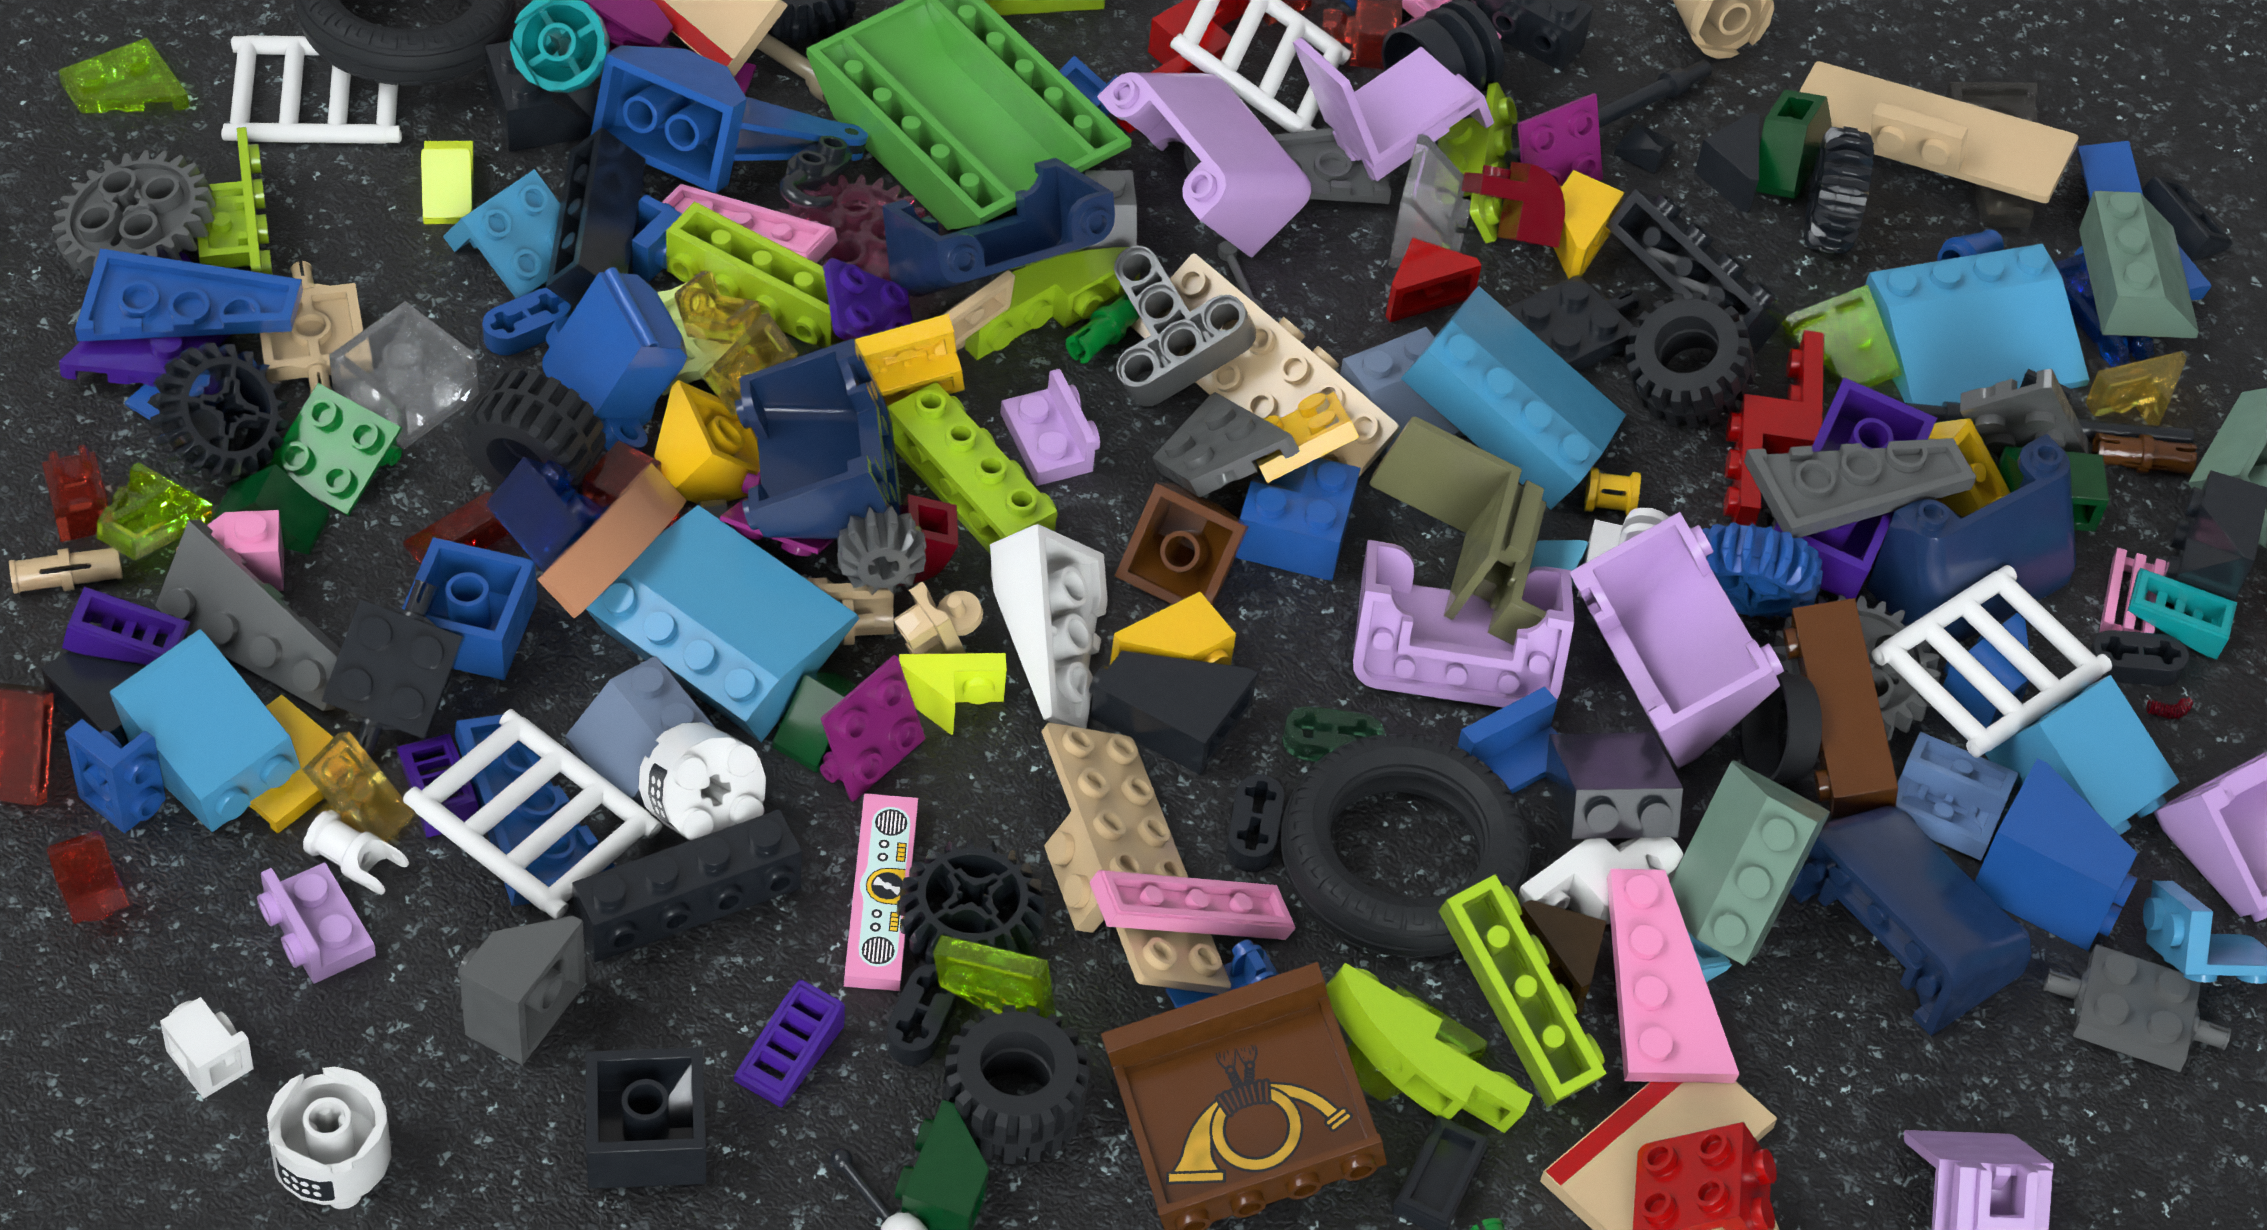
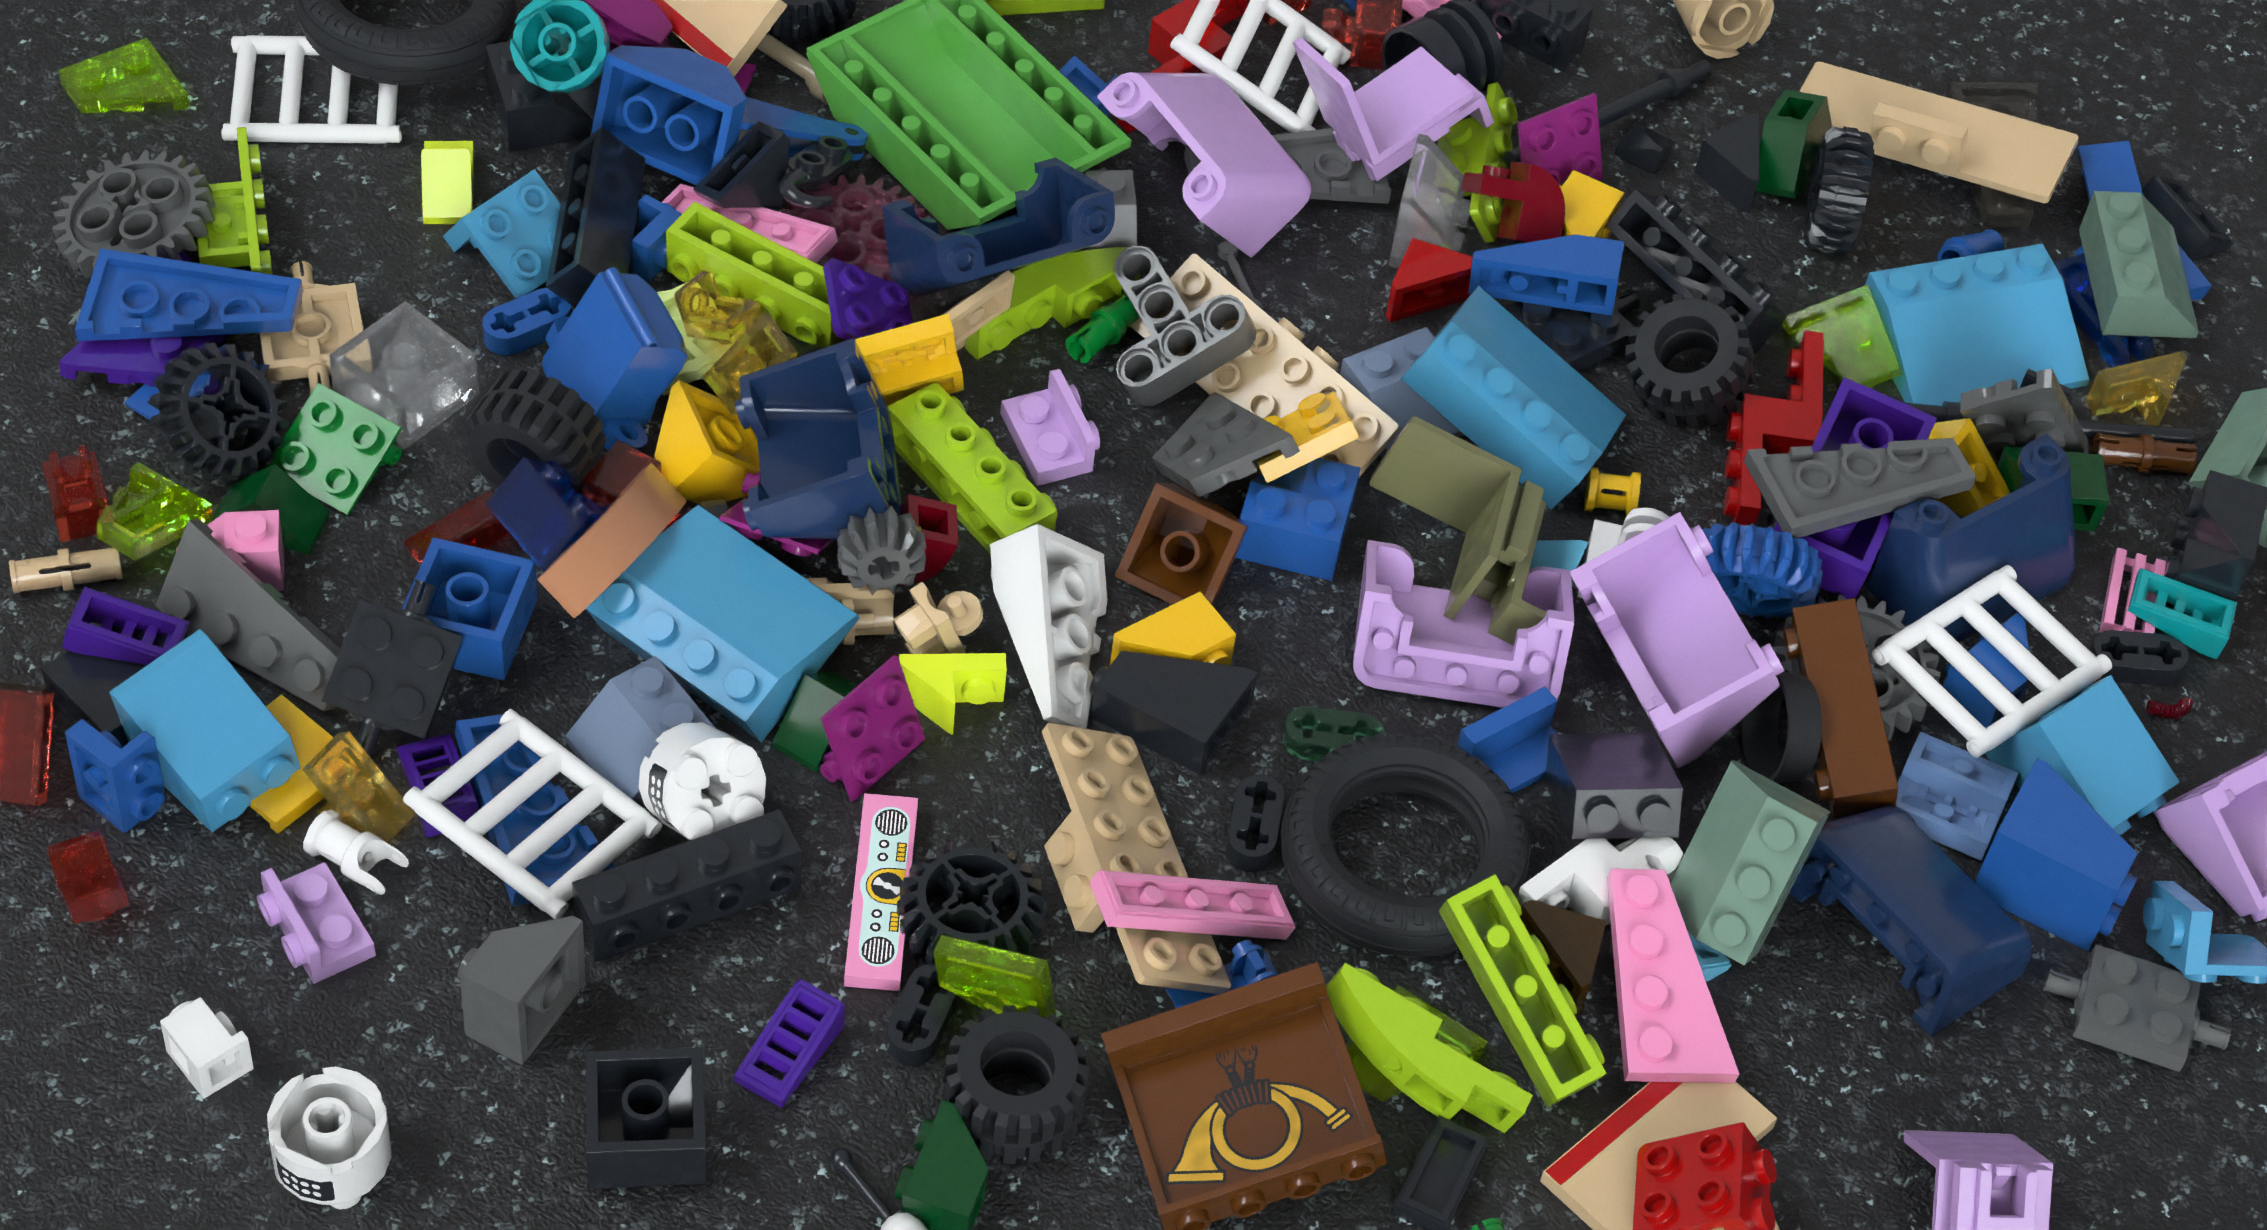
none -> black slope [693,121,790,208]
none -> blue slope [1468,234,1624,316]

